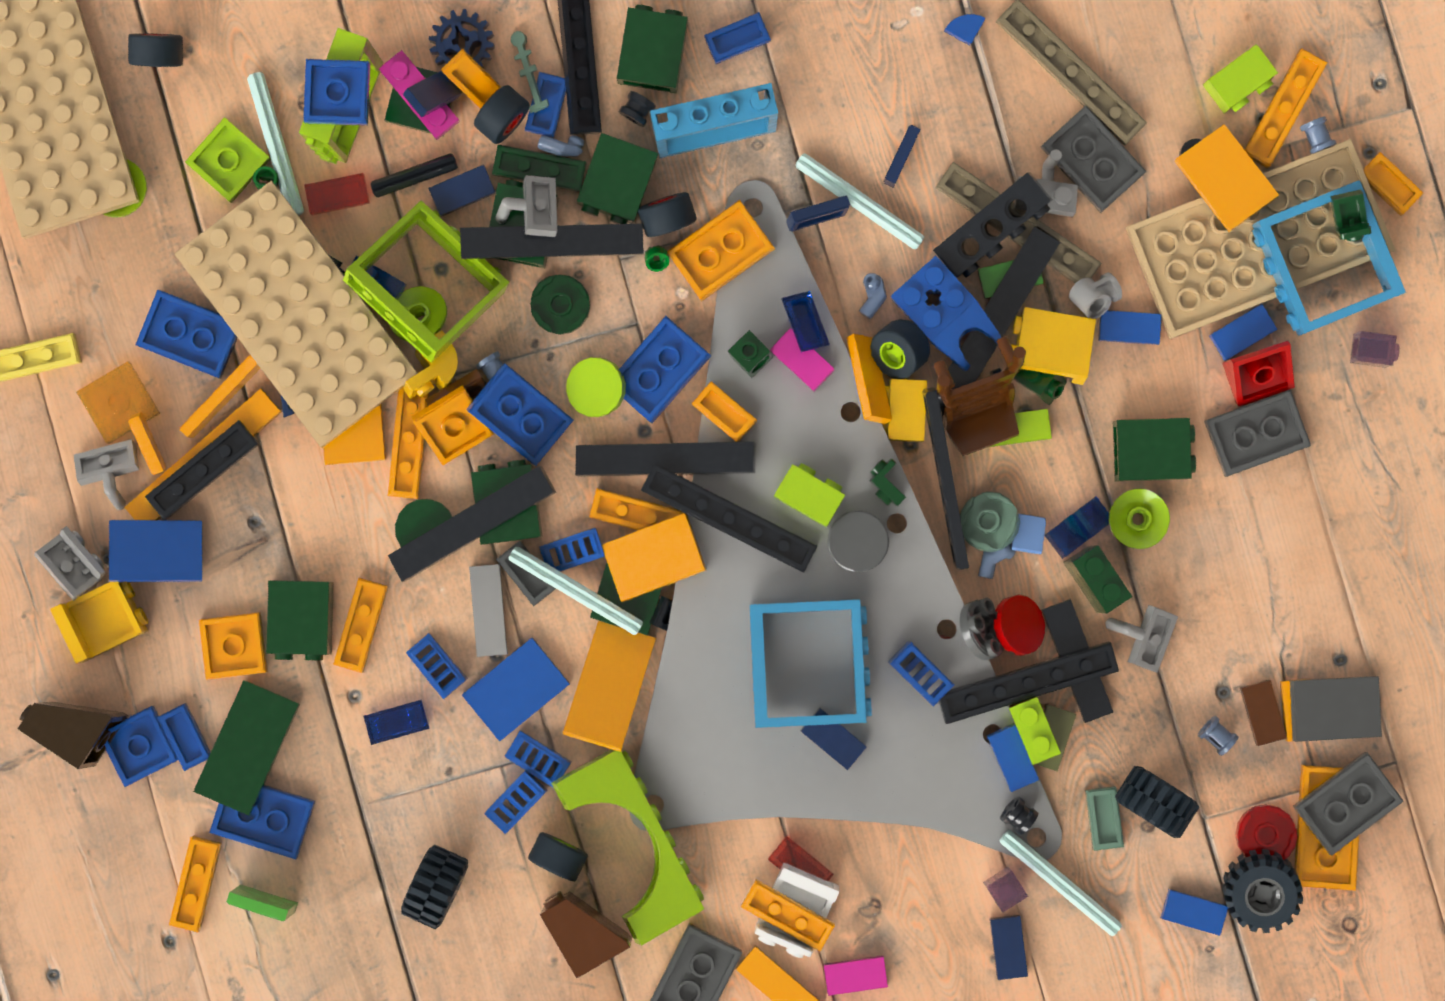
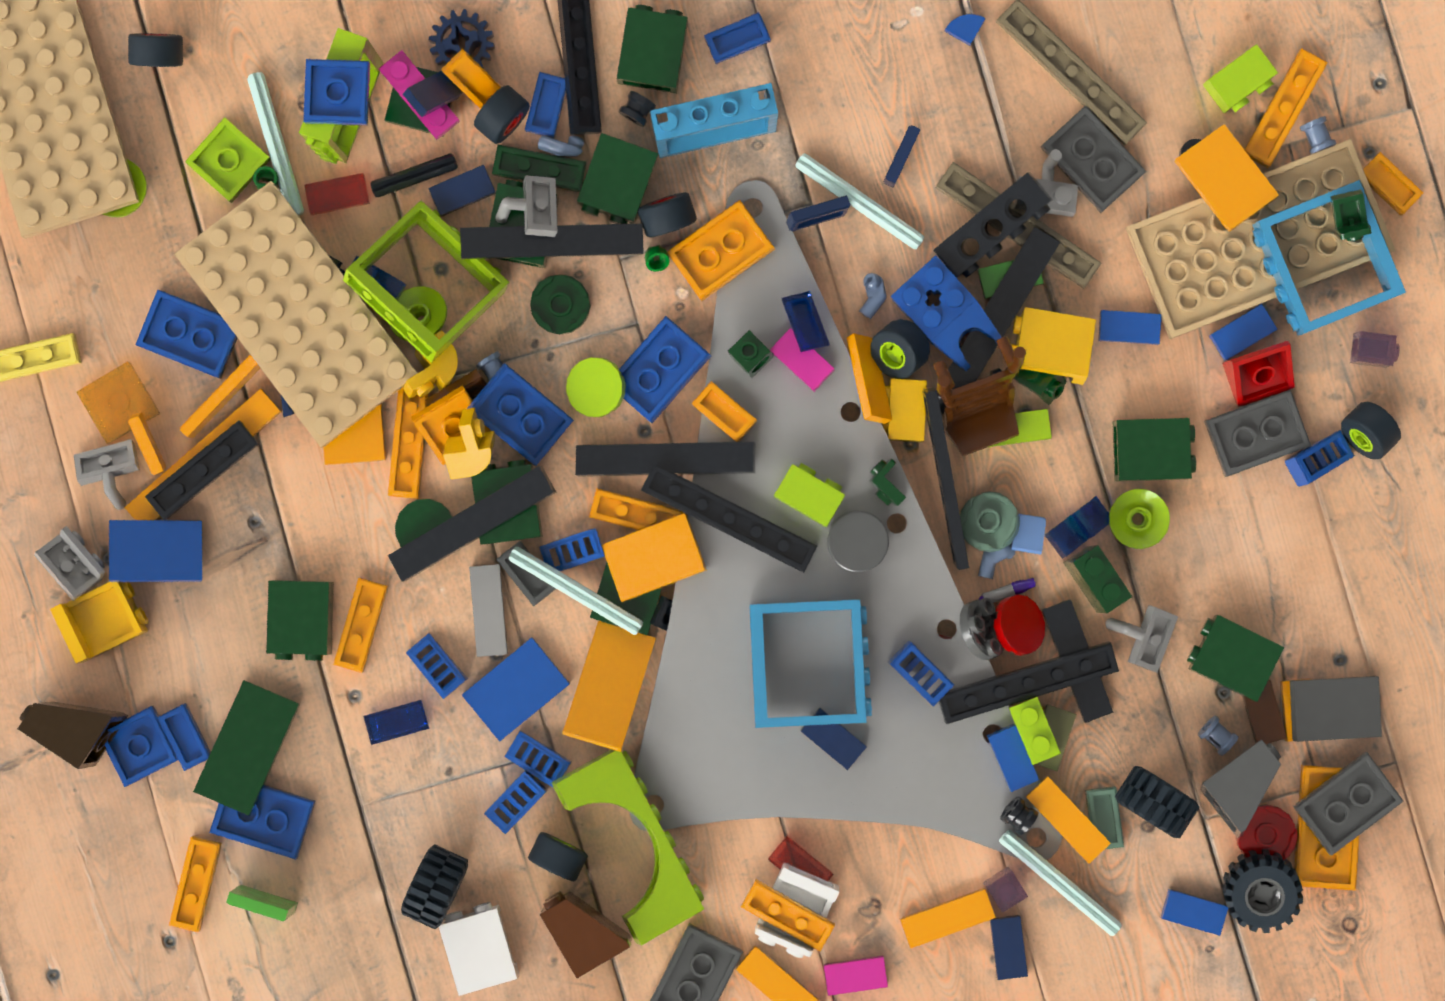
light orange tile [199,612,268,680] -> none
sand green piece [511,31,549,113] -> none
light grey piece [1069,272,1122,319] -> none
none -> white panel [439,902,519,996]
none -> yellow brick [443,408,495,479]
none -> light orange tile [900,888,996,949]
none -> piece [978,577,1036,603]
none -> light orange tile [1025,776,1111,864]
none -> dark green brick [1187,615,1284,702]
none -> dark grey slope [1200,740,1281,838]
none -> blue slope [1285,430,1355,487]
none -> black wheel [1341,401,1401,460]

